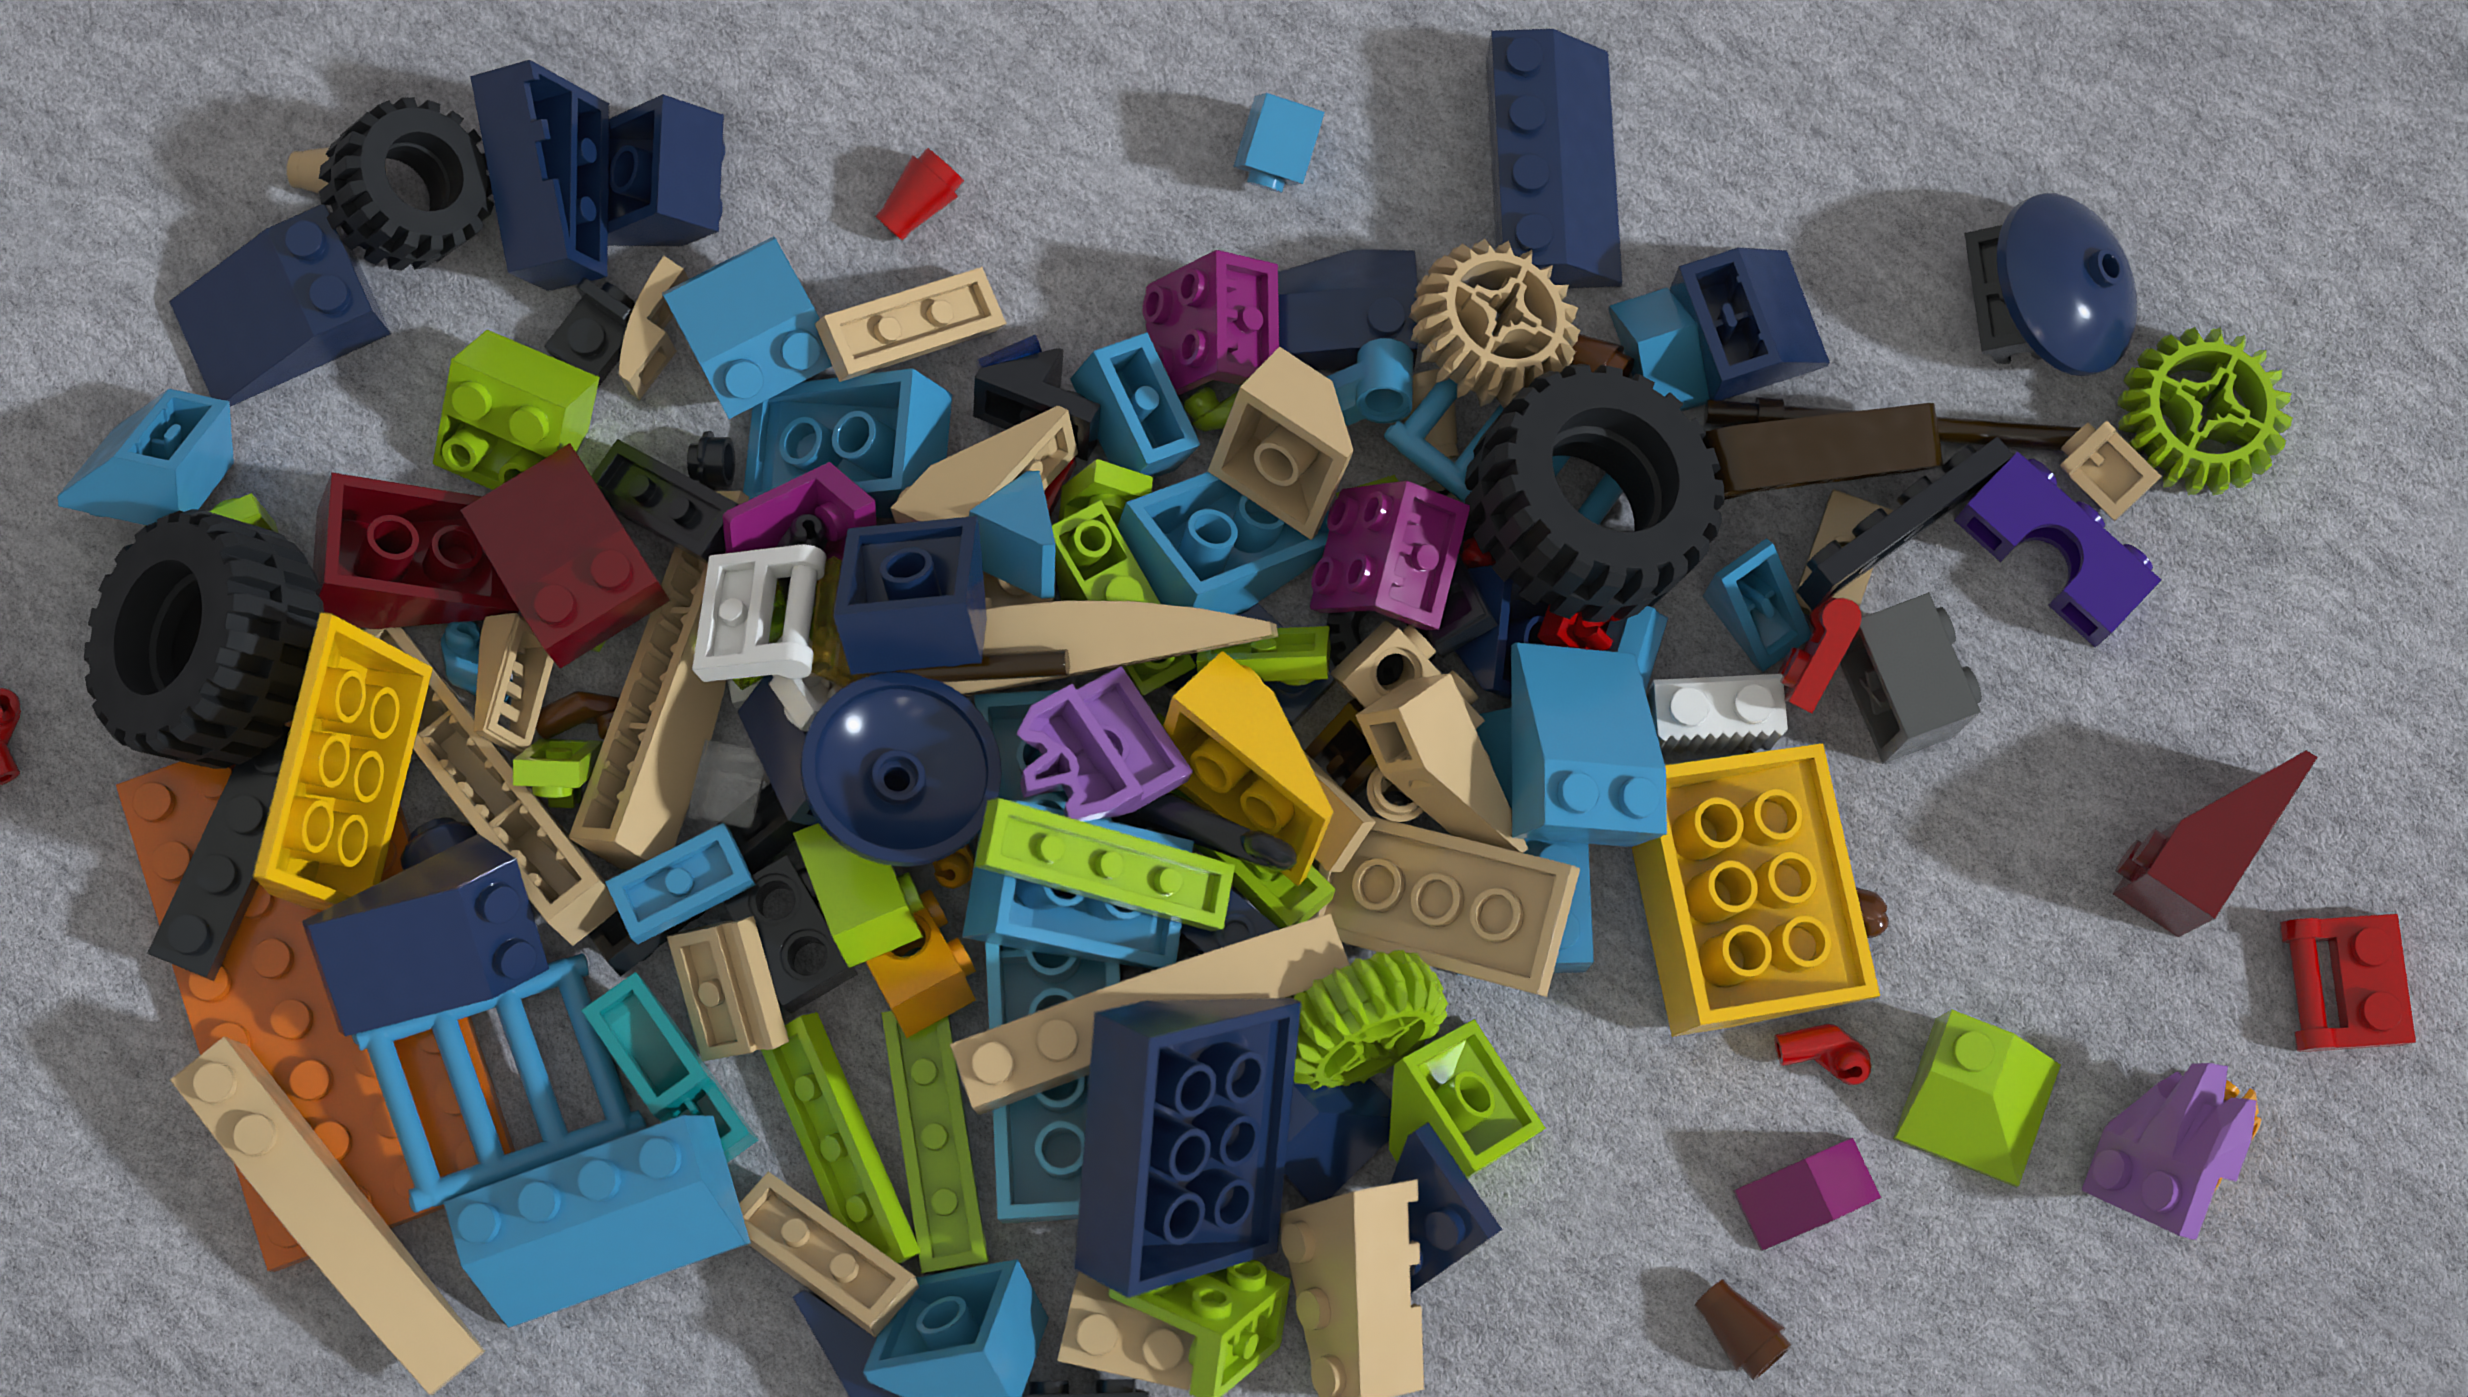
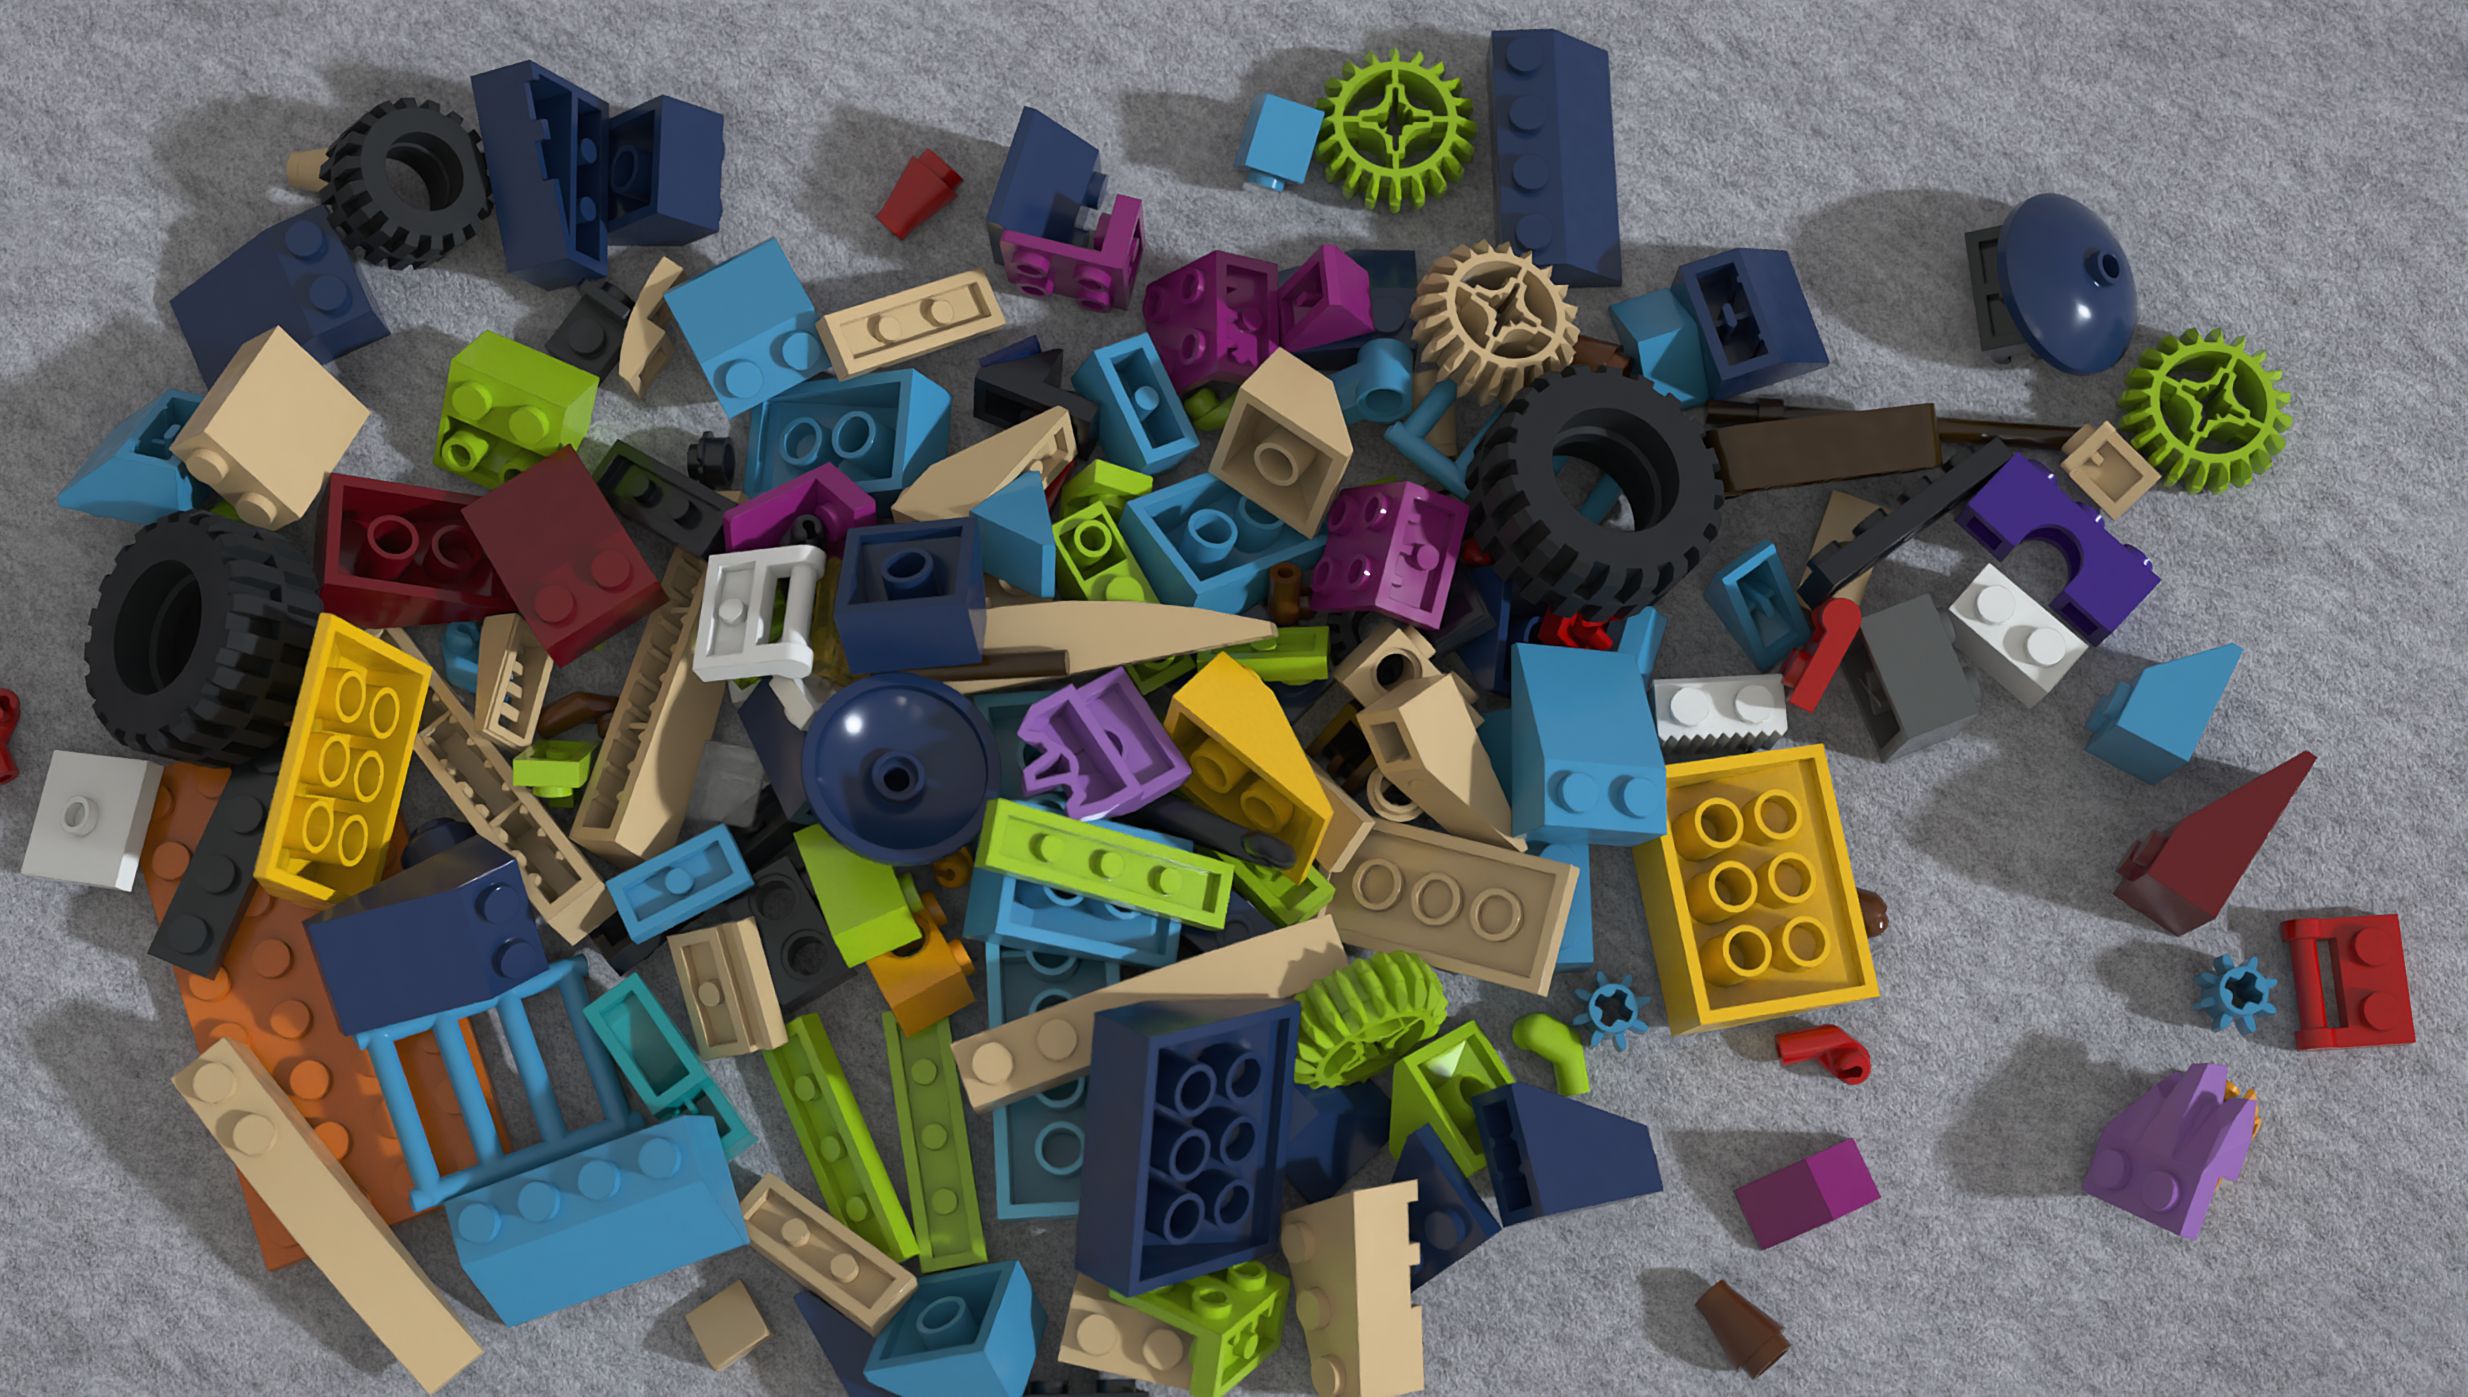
lime slope [1893,1009,2061,1187] -> none
none -> white plate [20,750,164,892]
none -> tan brick [169,325,371,531]
none -> tan slope [685,1279,777,1372]
none -> dark blue slope [985,106,1109,266]
none -> magenta bracket [999,194,1146,313]
none -> reddish brown arm [1267,562,1317,626]
none -> magenta slope [1278,244,1375,352]
none -> lime gear [1314,46,1478,215]
none -> dark blue slope [1470,1081,1664,1228]
none -> lime arm [1512,1012,1591,1096]
none -> dark azure gear [1569,971,1651,1053]
none -> white brick [1946,563,2089,709]
none -> dark azure slope [2084,643,2244,786]
none -> dark azure gear [2192,954,2278,1035]

